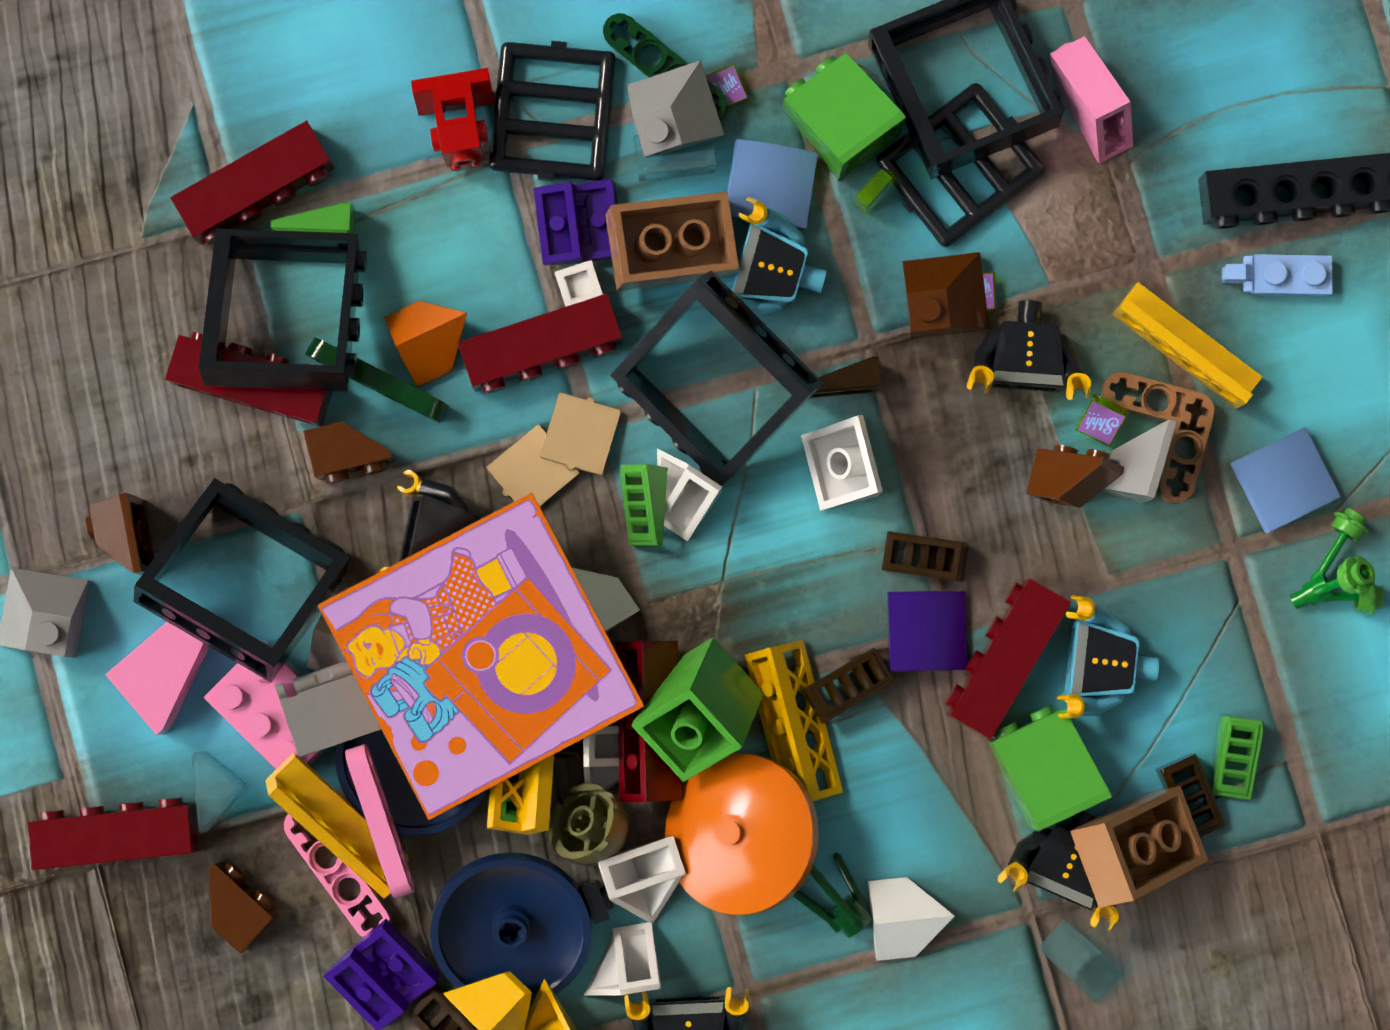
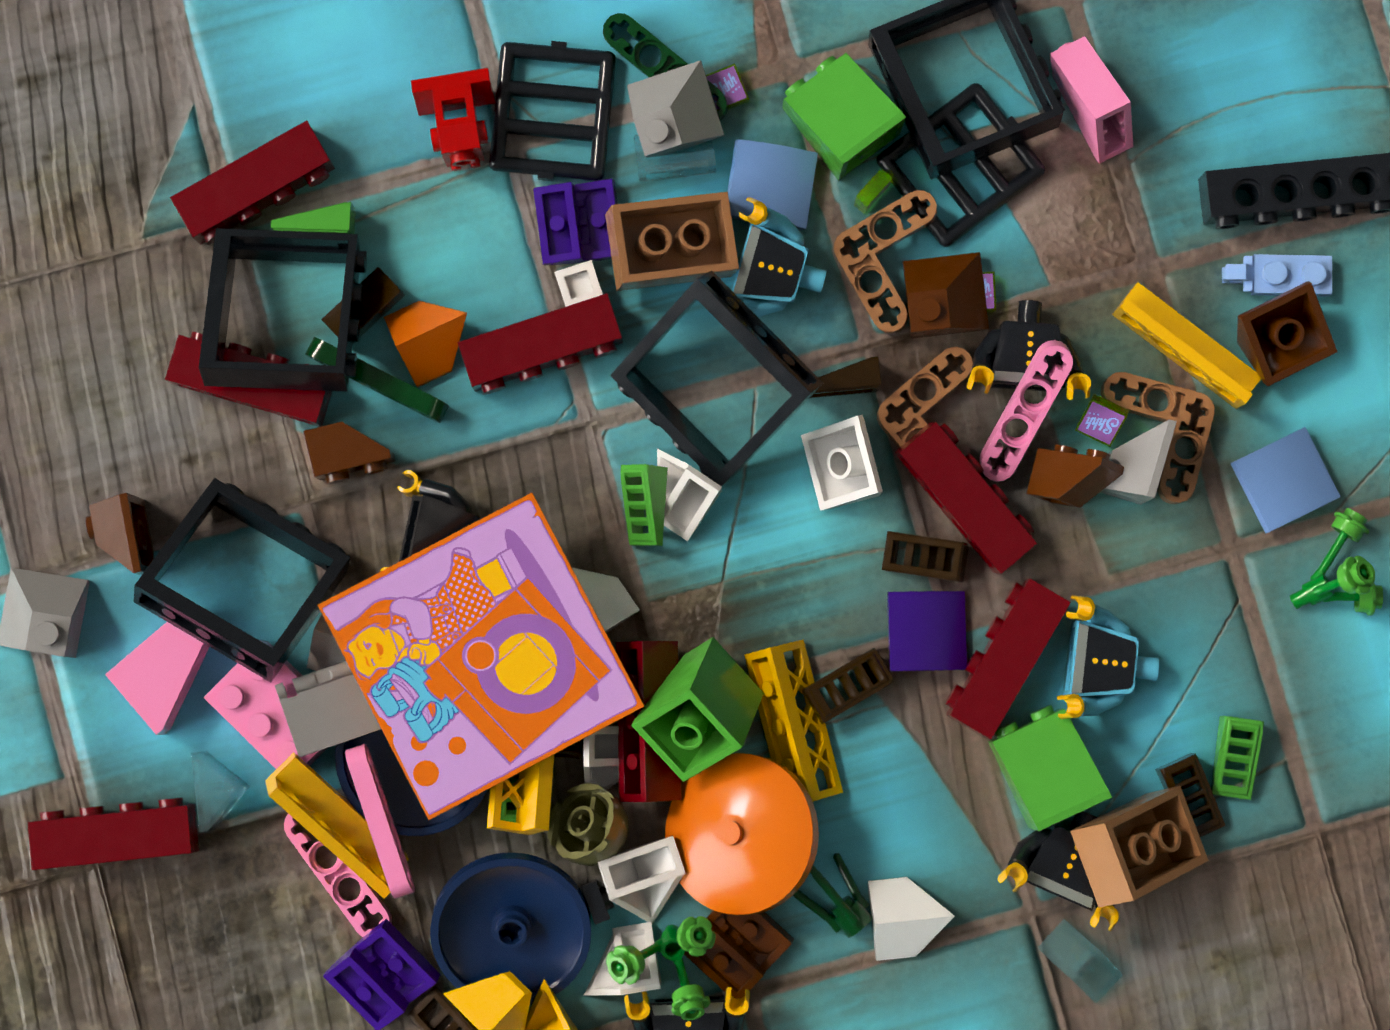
reddish brown slope [208,862,279,954] -> none
tan piece [486,424,580,507] -> none
tan piece [540,392,621,476] -> none
none -> dark brown slope [321,267,405,344]
none -> bright green plant [606,916,716,1021]
none -> reddish brown slope [684,910,794,999]
none -> medium nougat beam [834,190,938,334]
none -> medium nougat beam [877,347,973,448]
none -> dark red brick [894,422,1037,574]
none -> bright pink beam [979,340,1073,481]
none -> reddish brown slope [1237,281,1338,386]

